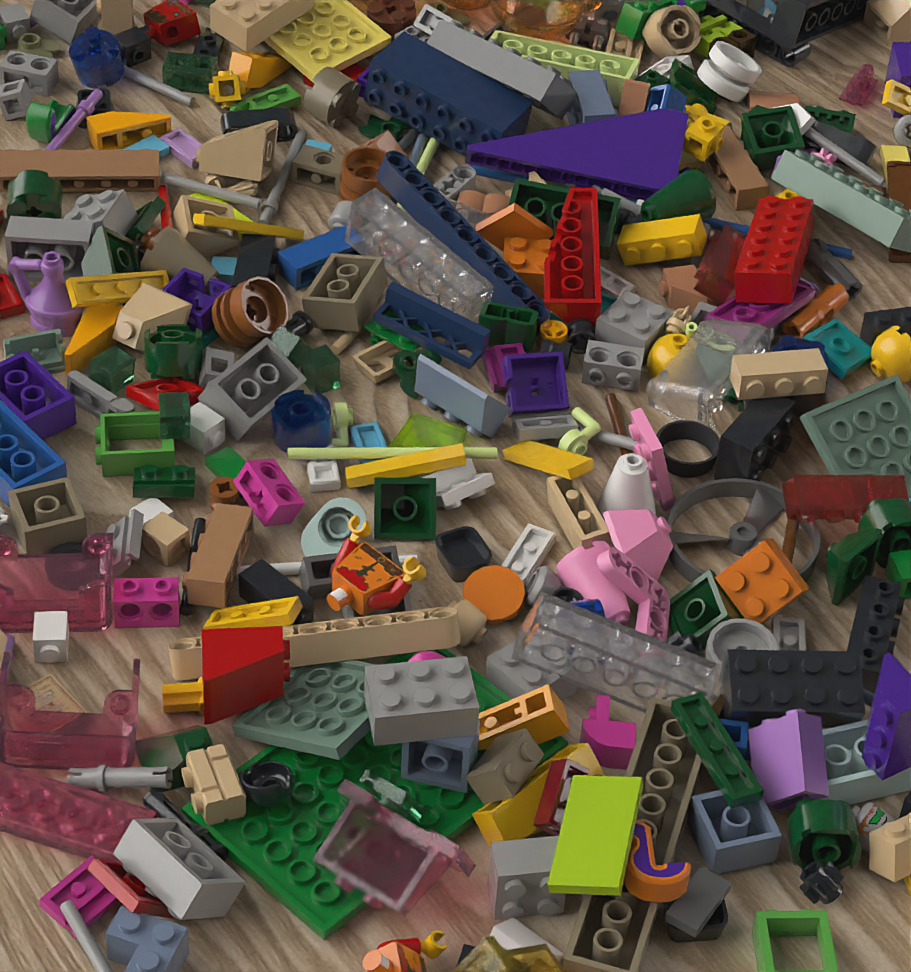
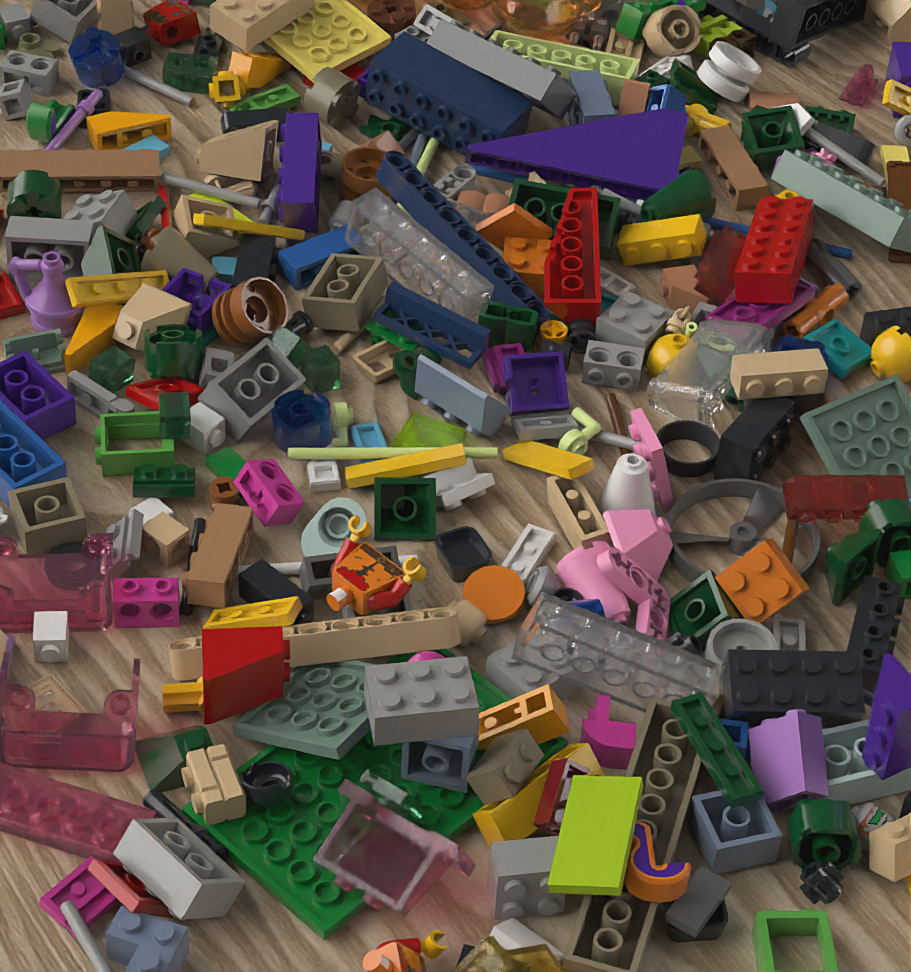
light grey pin [67,764,173,792] -> none
lavender tile [159,128,202,169] -> none
yellow brick [682,115,724,162] -> none
none -> dark purple brick [277,113,322,233]

